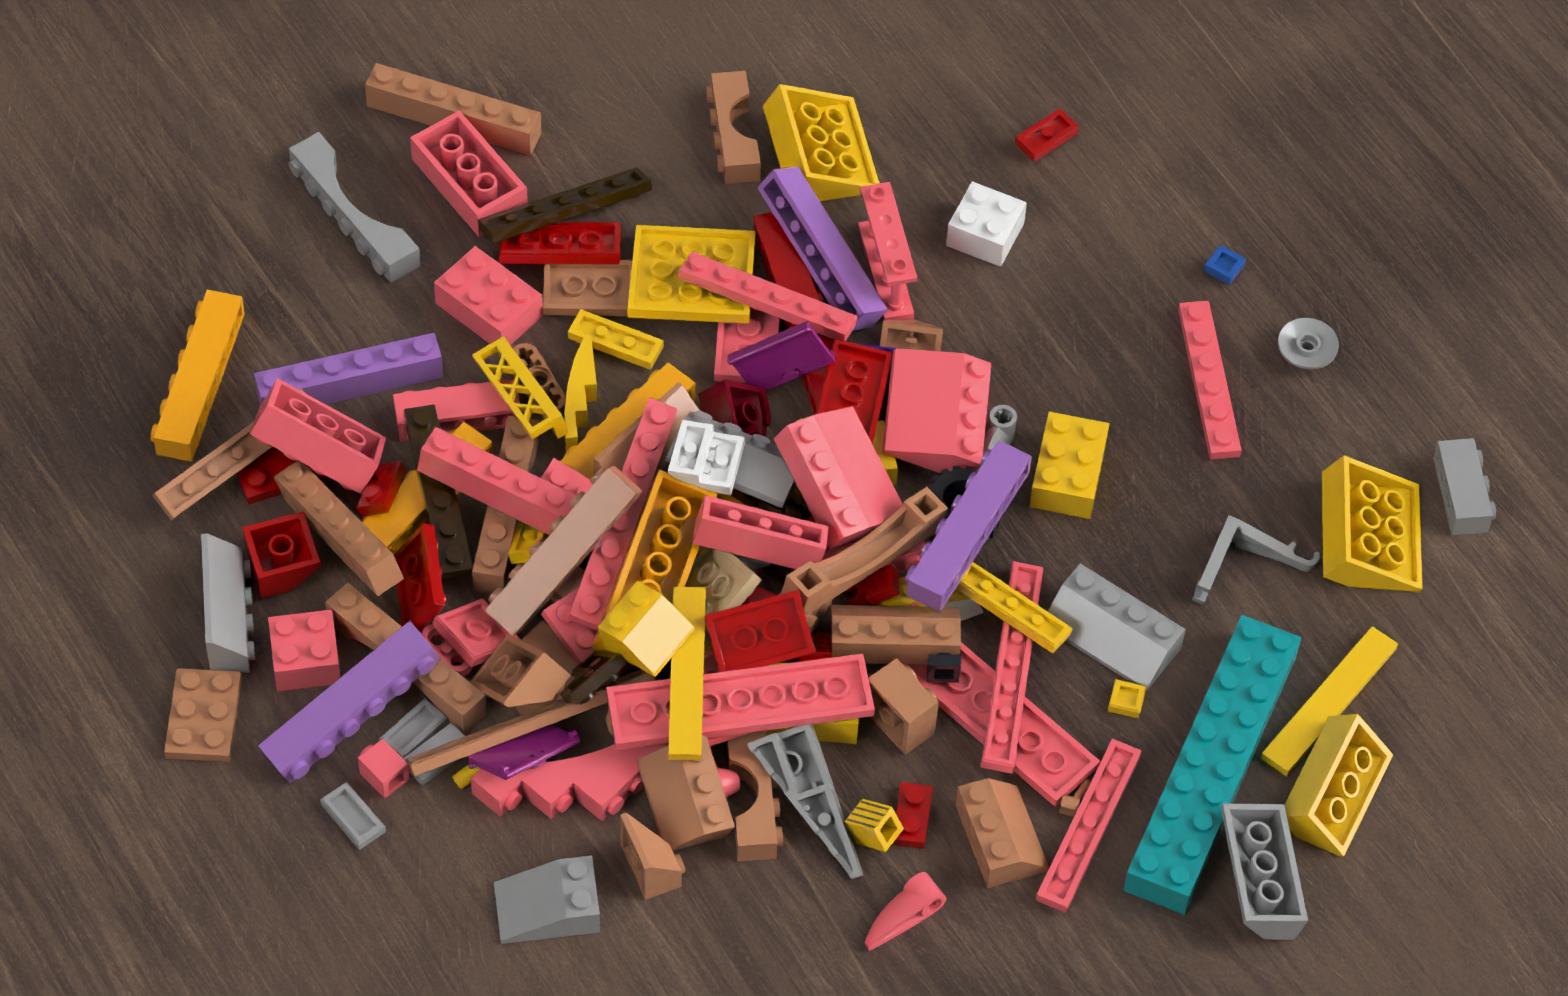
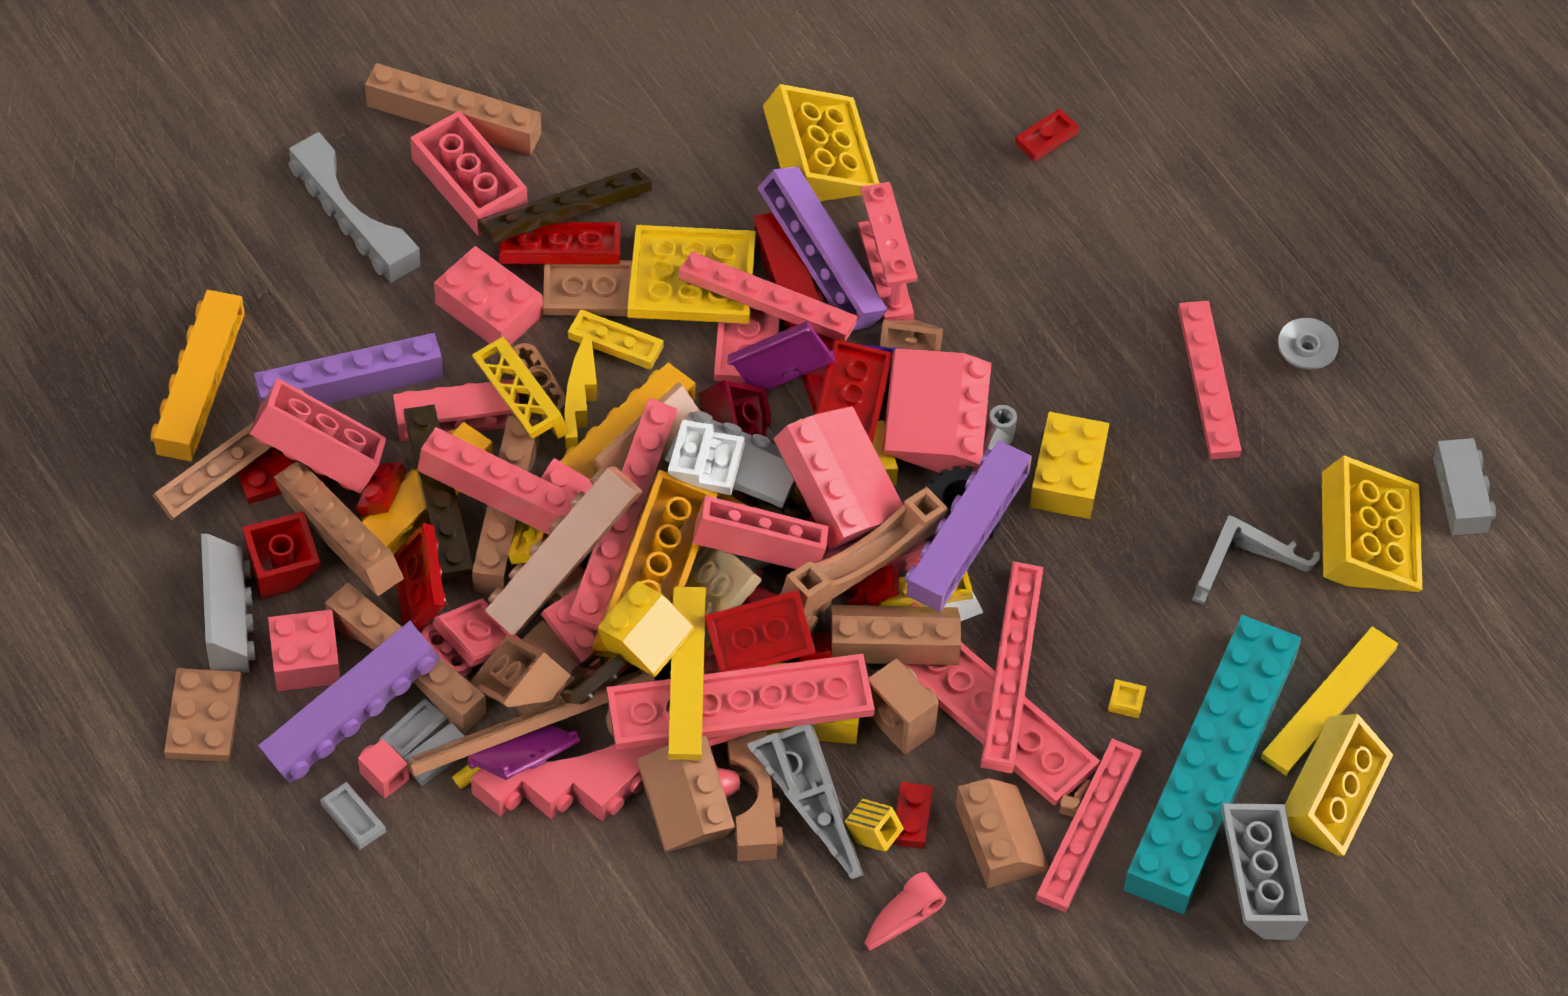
light grey slope [494,855,600,944] -> none
nougat slope [620,813,685,900] -> none
nougat arch [706,70,761,184] -> none
black plate [927,653,961,683] -> none
white brick [946,182,1027,267] -> none
yellow tile [955,562,1073,654] -> none
light grey slope [1048,563,1186,692] -> none
blue plate [1204,245,1246,285] -> none

